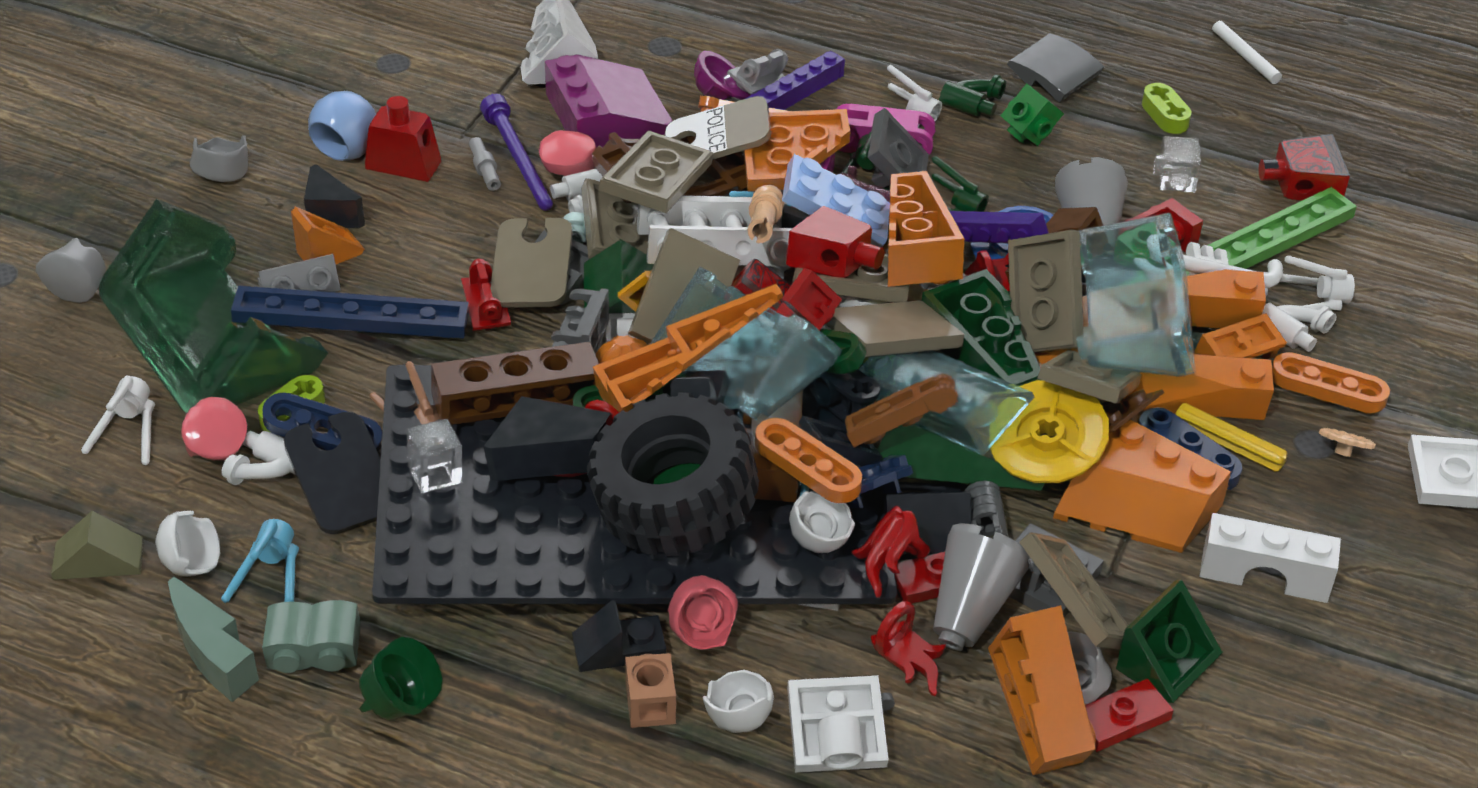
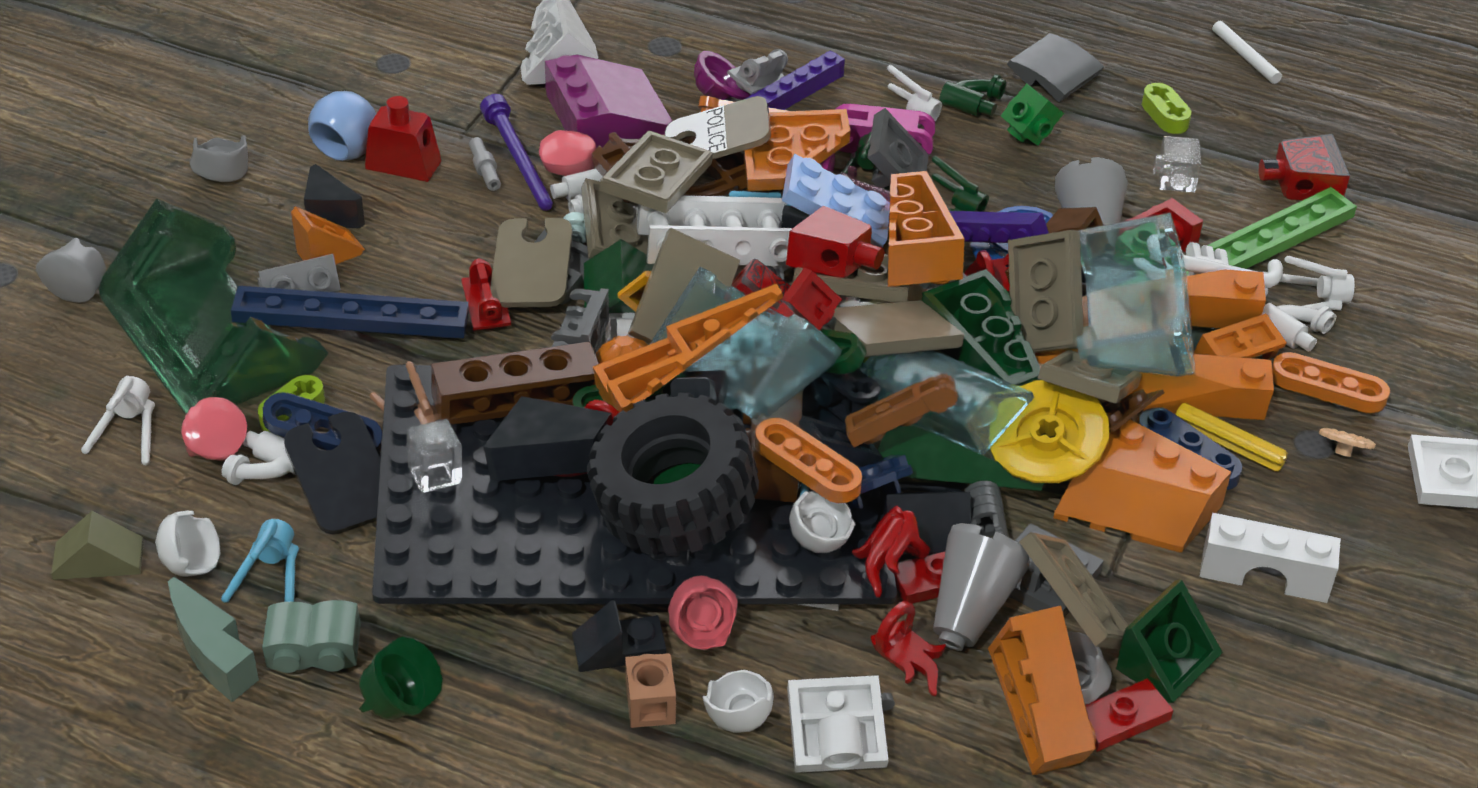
light nougat pin [747,185,785,243] -> none

